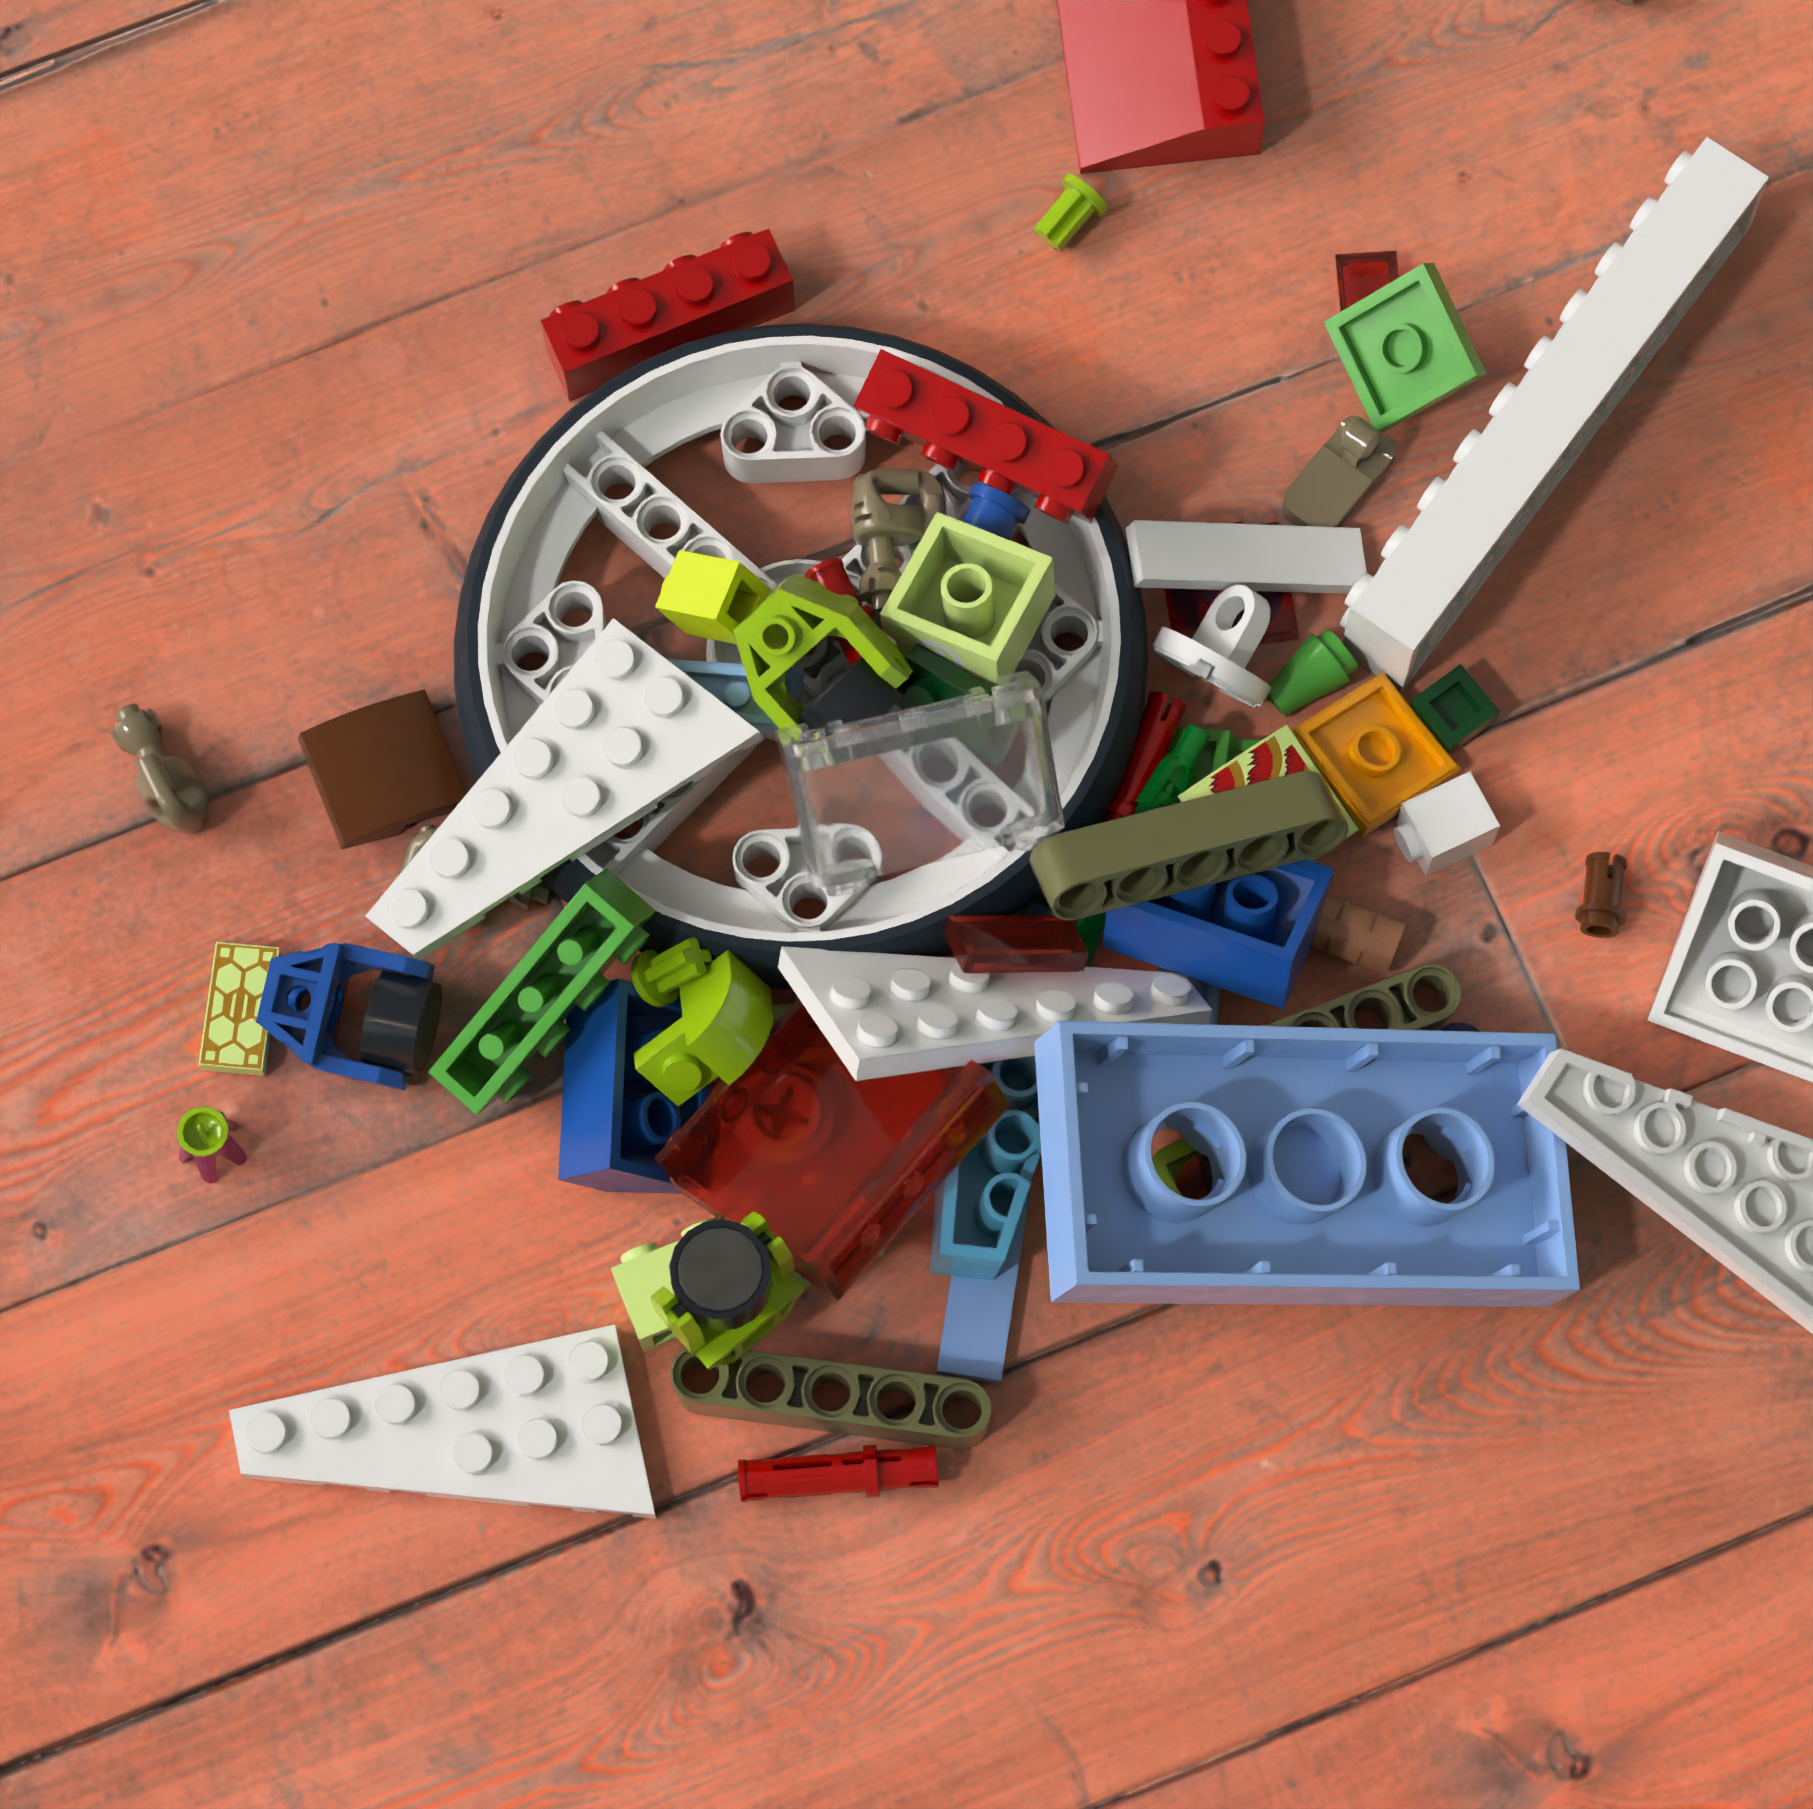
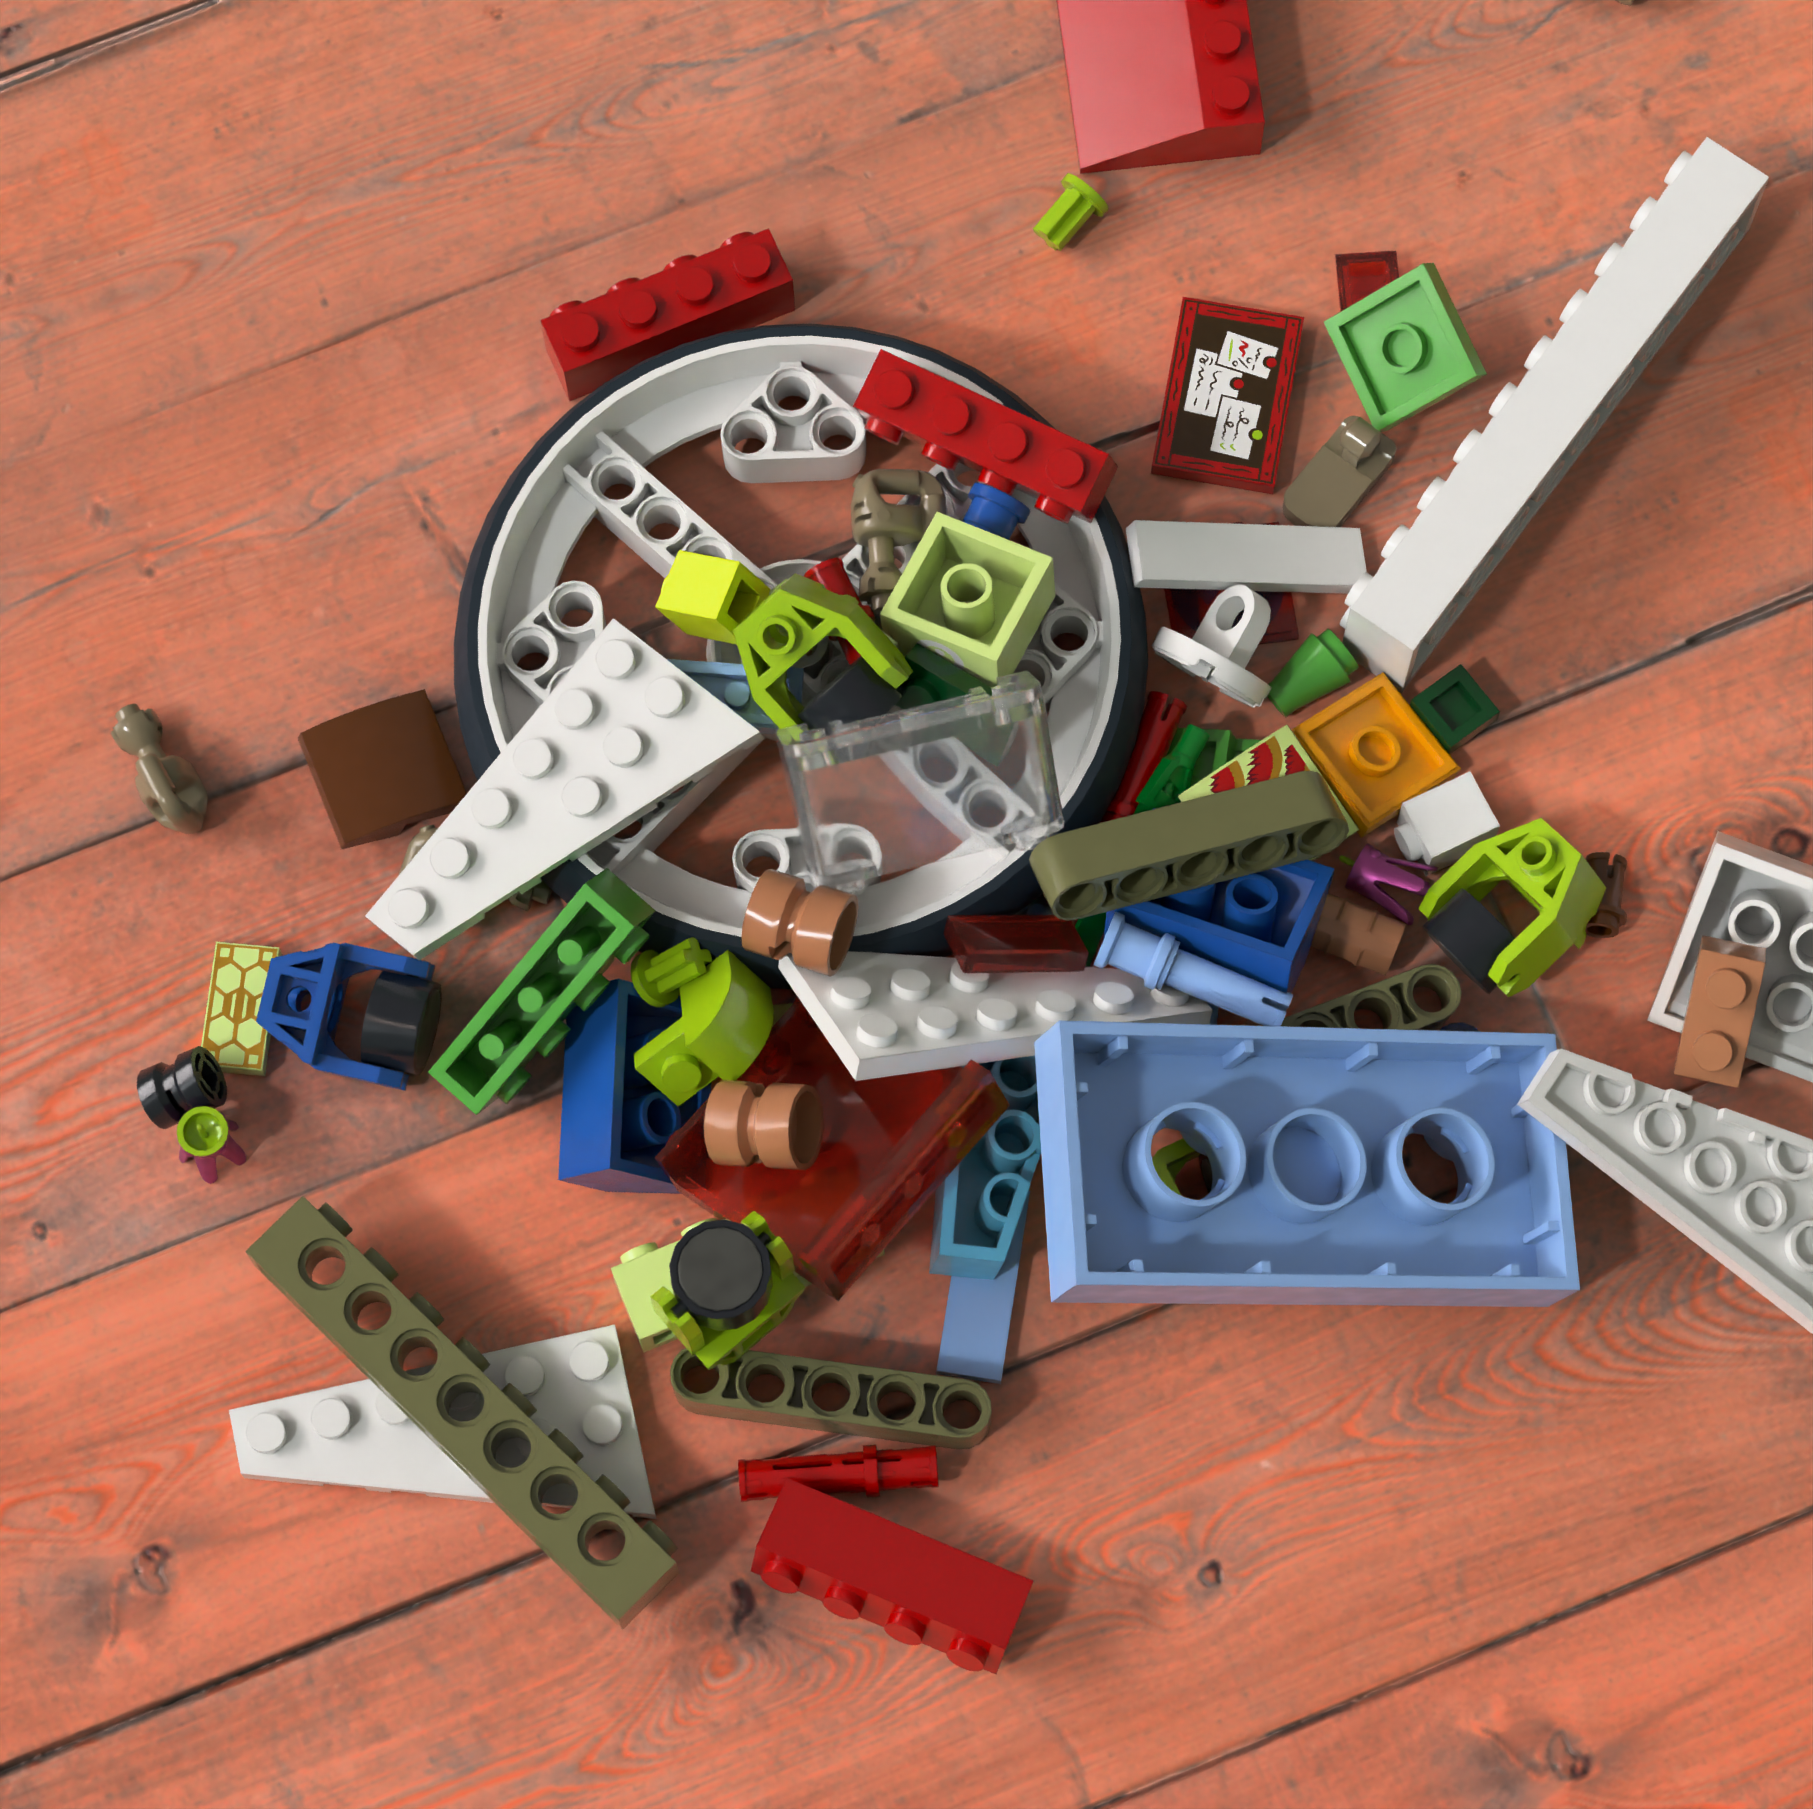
none -> black wheel [137,1046,227,1129]
none -> olive brick [245,1196,680,1629]
none -> nougat wheel [704,1080,824,1170]
none -> nougat wheel [741,869,859,977]
none -> red brick [751,1478,1034,1674]
none -> light blue pin [1093,912,1293,1026]
none -> tile [1151,297,1304,494]
none -> flat silver piece [1339,843,1439,925]
none -> lime piece [1418,818,1606,997]
none -> nougat brick [1674,935,1766,1088]

